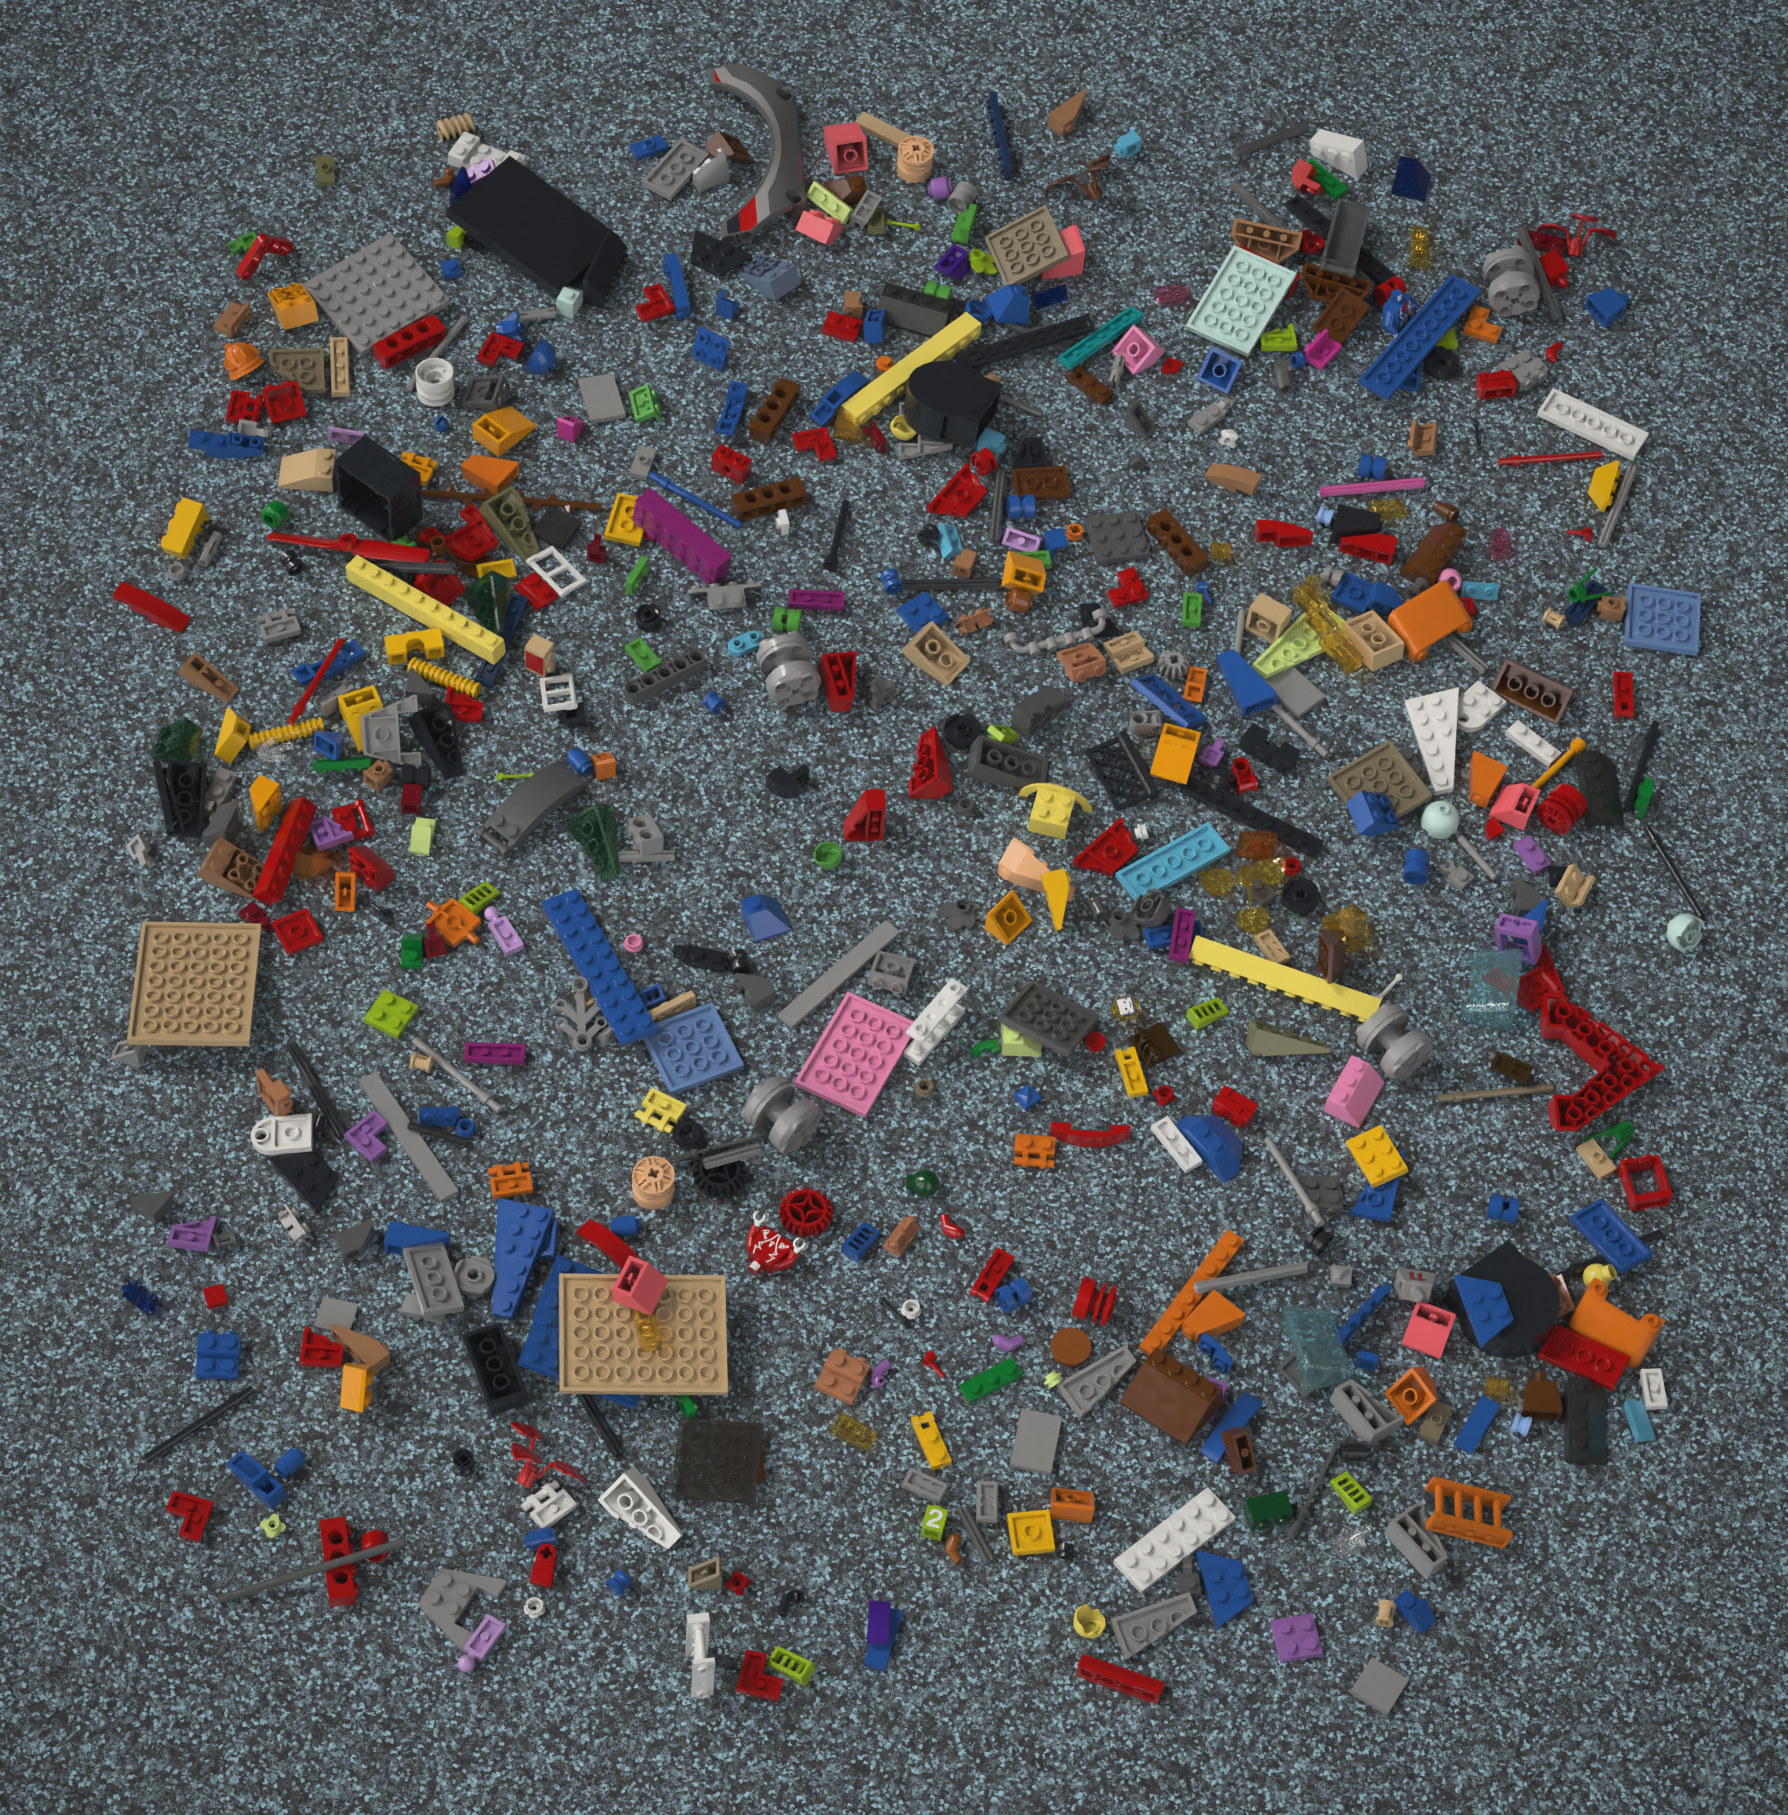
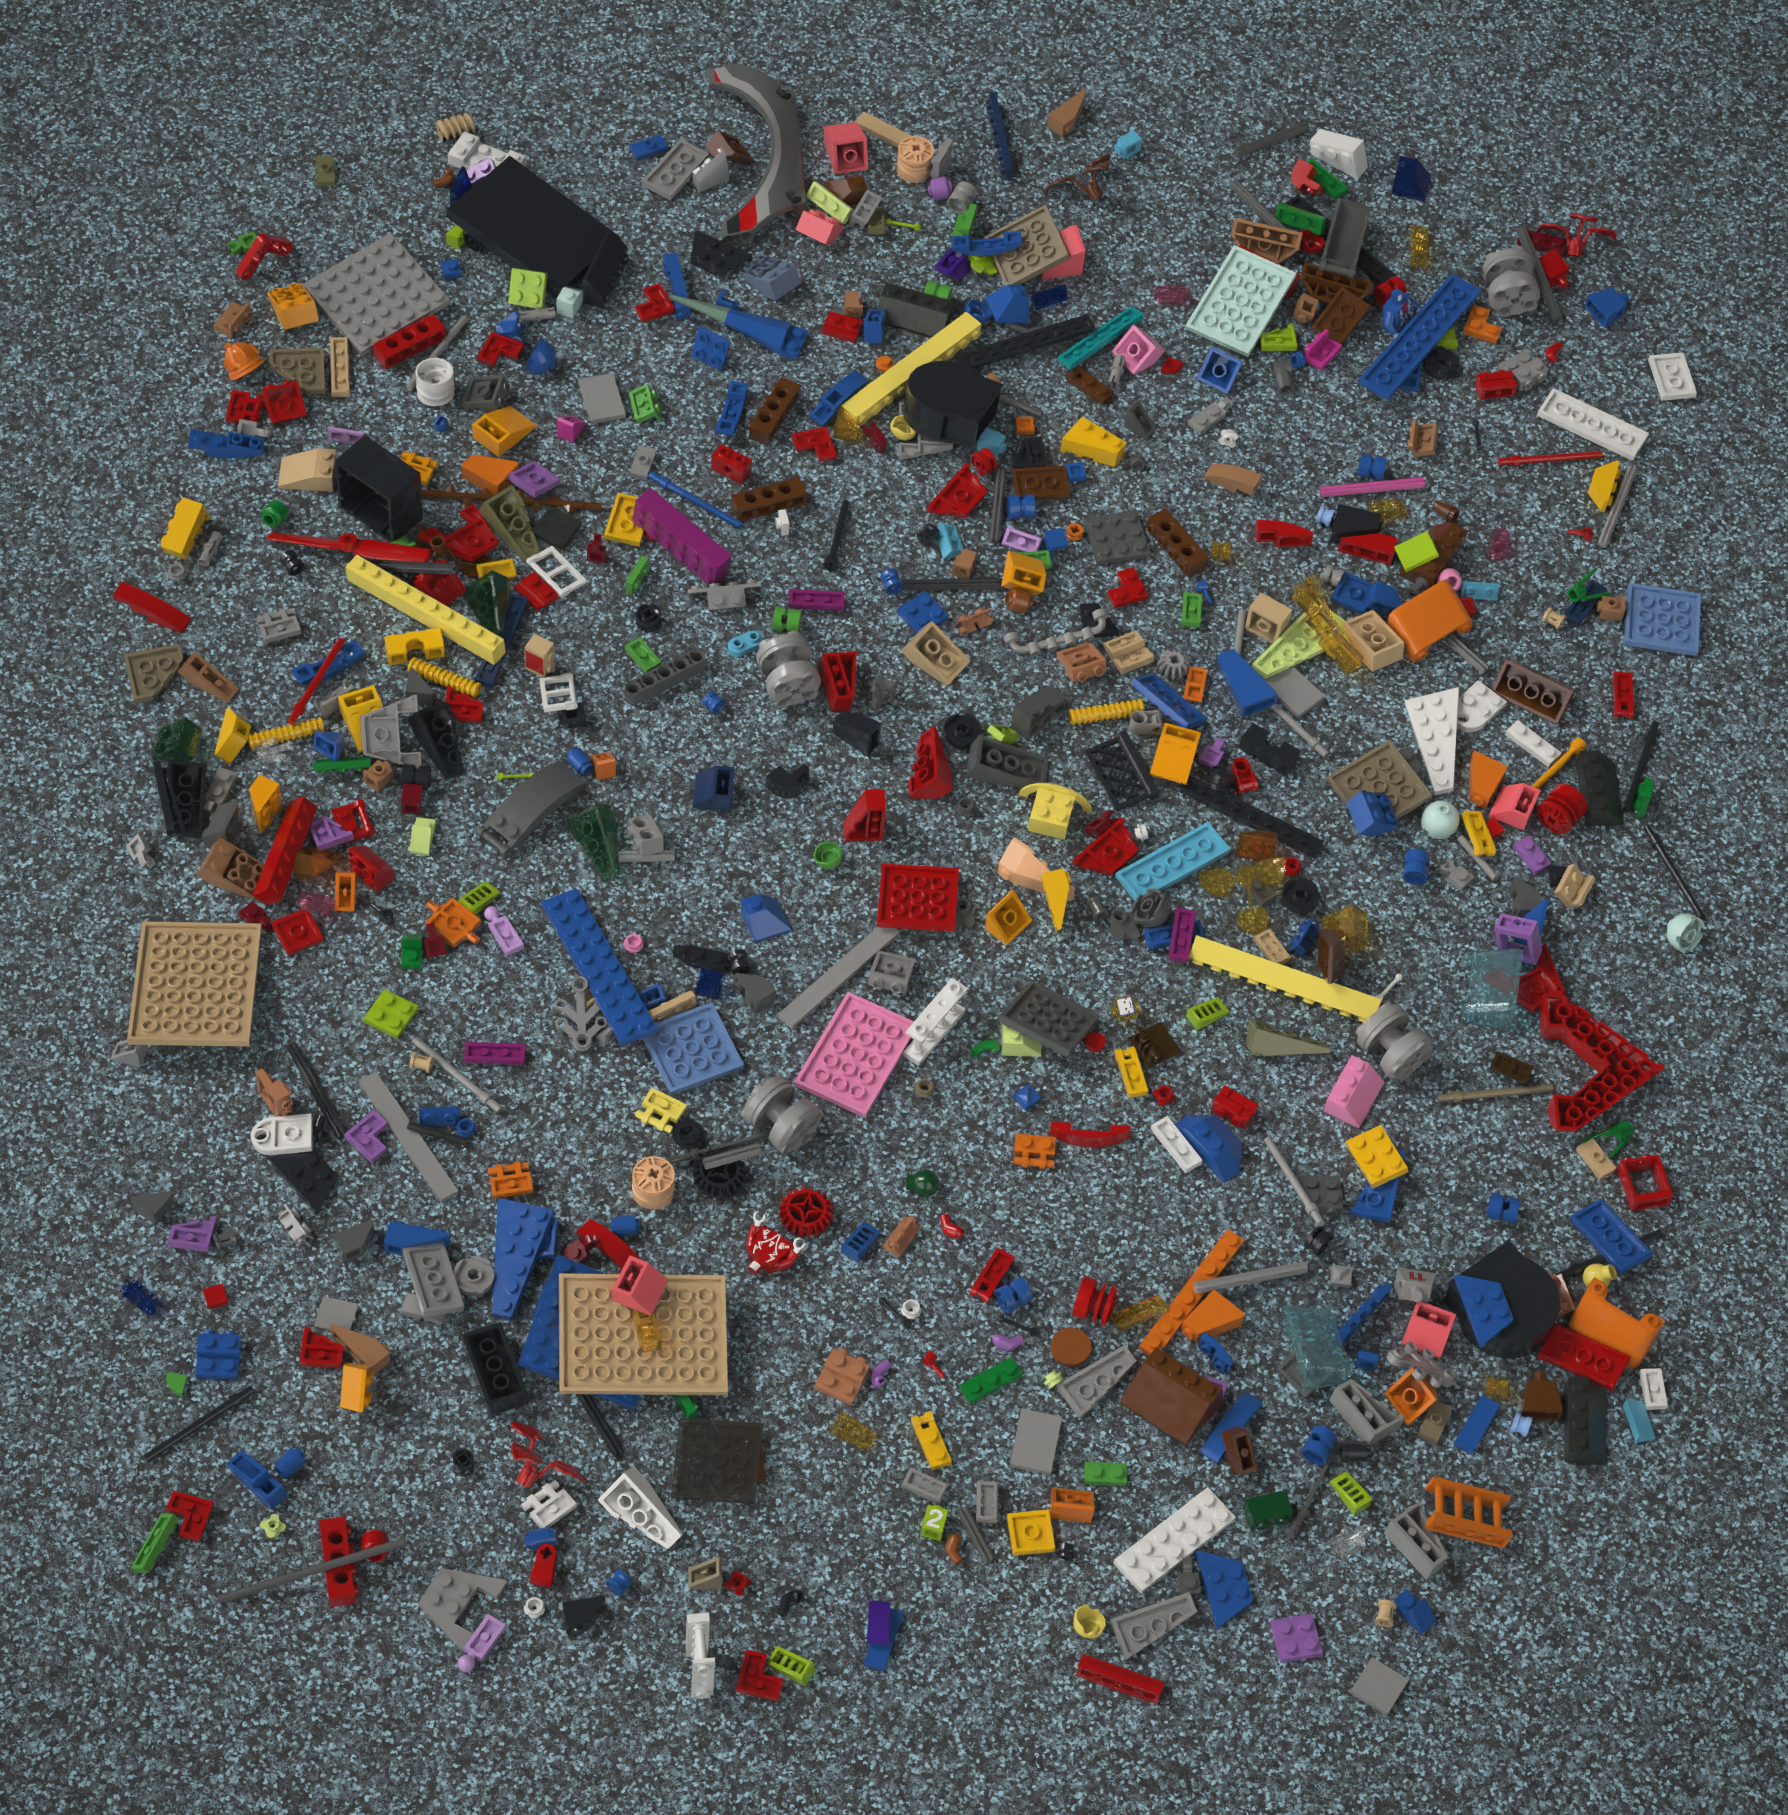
none -> dark tan plate [123,644,184,704]
none -> bright green plate [130,1514,179,1573]
none -> bright green tile [166,1372,188,1397]
none -> clear pink plate [297,891,335,914]
none -> lime plate [508,268,548,309]
none -> medium lavender plate [508,461,560,498]
none -> black slope [562,1595,606,1635]
none -> dark red plate [563,1234,600,1264]
none -> blue plate [669,294,808,361]
none -> dark blue slope [693,765,735,812]
none -> clear blue panel [695,968,723,1000]
none -> black slope [832,710,881,757]
none -> red plate [877,863,959,932]
none -> light grey plate [930,138,953,179]
none -> blue slope [951,231,1022,256]
none -> black hinge [997,1315,1038,1336]
none -> orange tile [1015,416,1035,435]
none -> yellow wedge [1060,416,1127,467]
none -> blue plate [1065,462,1087,482]
none -> yellow piece [1068,699,1144,726]
none -> dark red plate [1084,810,1118,836]
none -> bright green plate [1084,1462,1127,1486]
none -> clear yellow plate [1110,1295,1170,1331]
none -> green plate [1276,203,1326,235]
none -> blue hinge [1288,917,1320,957]
none -> medium nougat brick [1293,293,1319,323]
none -> blue wheel [1301,1426,1338,1465]
none -> light grey plant [1386,1342,1457,1388]
none -> lime slope [1394,531,1439,572]
none -> yellow plate [1461,811,1496,857]
none -> white plate [1648,352,1697,401]

